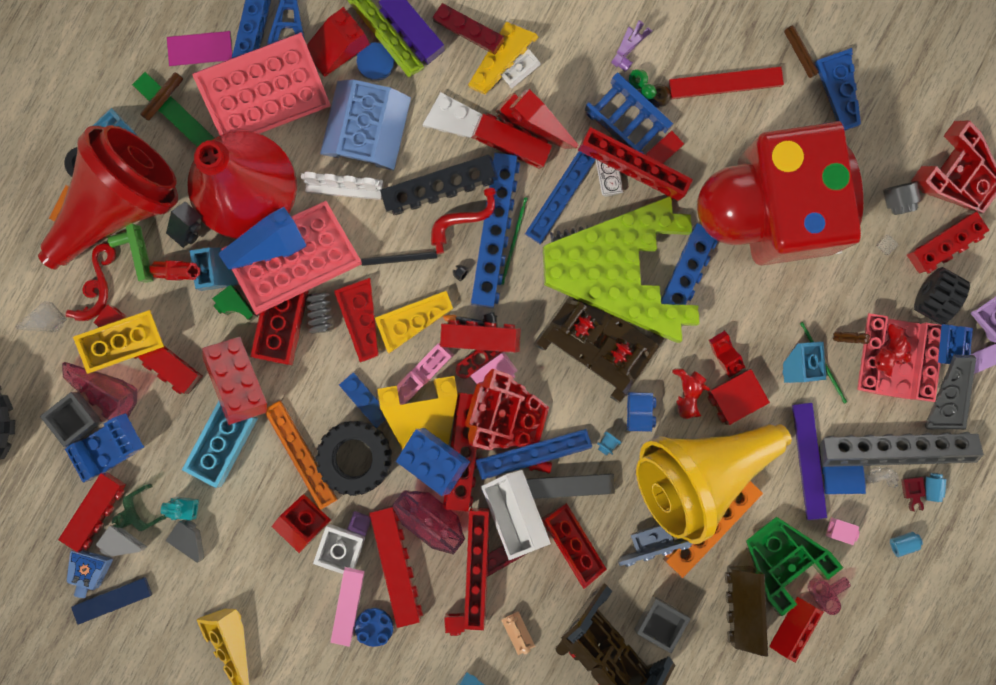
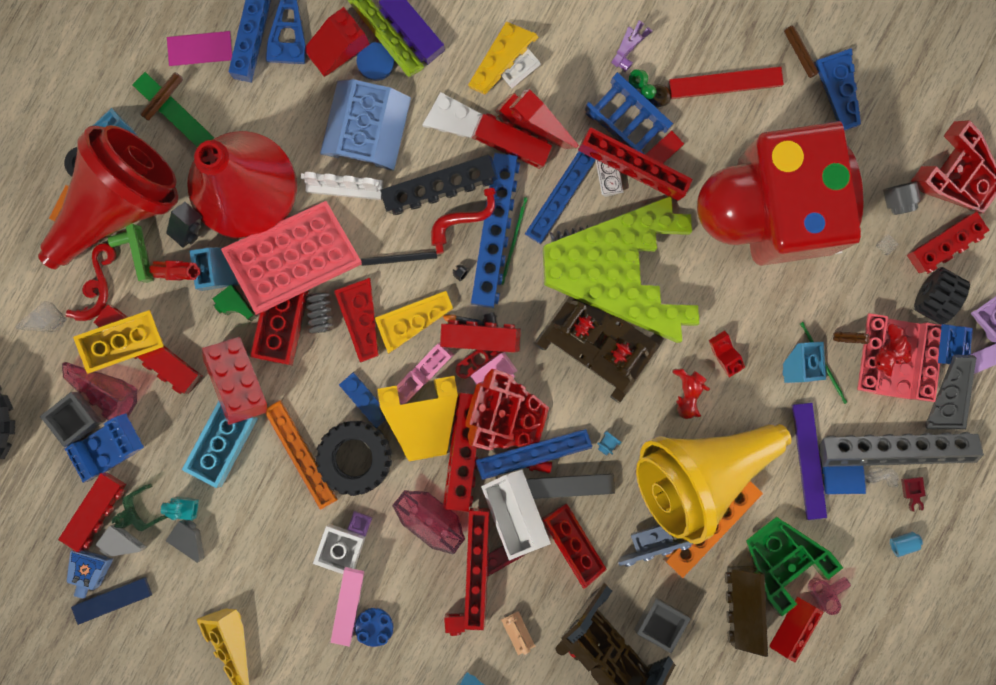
coral plate [192,32,331,135] -> none
blue wedge [218,207,307,270] -> none
red slope [271,494,331,553] -> none
red brick [370,506,423,628] -> none
blue brick [396,428,470,496] -> none
dark red plate [432,3,505,55] -> none
blue brick [627,392,656,432] -> none
blue brick [661,223,718,305] -> none
red brick [707,369,770,425] -> none
bright pink brick [825,517,860,545] -> none
dark azure brick [925,473,947,502] -> none

